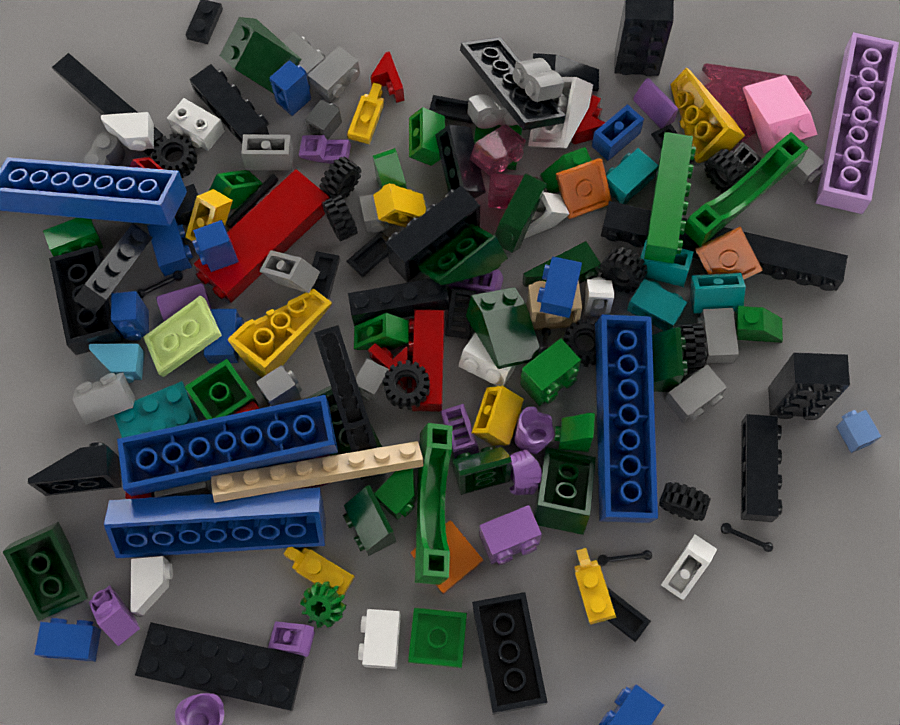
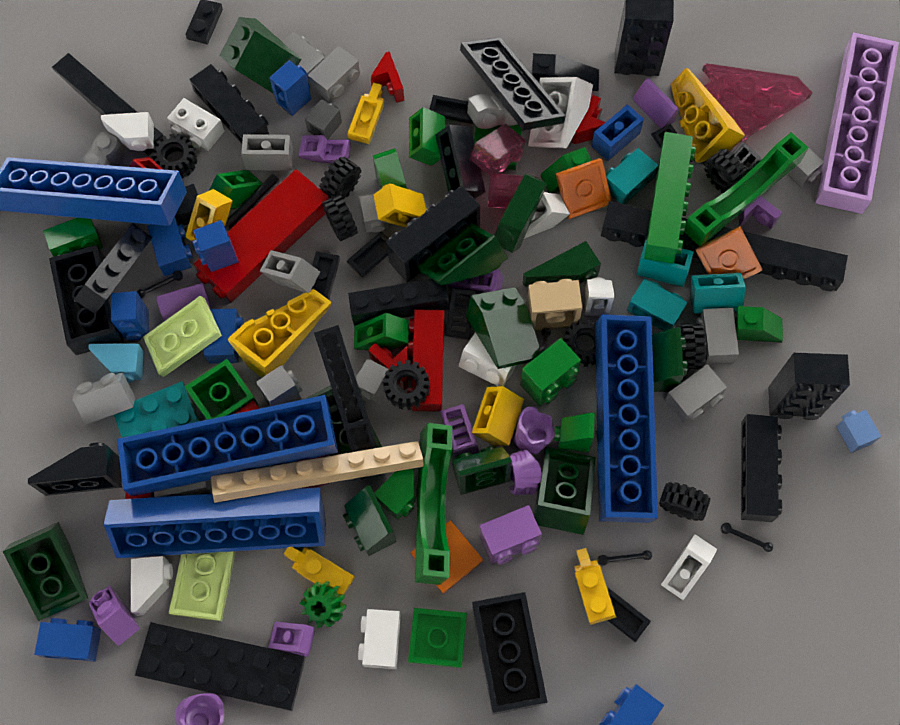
light grey brick [513,58,564,102] -> none
blue brick [537,256,582,318] -> none
black tyre [599,247,647,293] -> none
bright pink slope [743,75,818,153] -> none
none -> yellowish green tile [169,551,236,622]
none -> medium lavender slope [738,196,782,230]

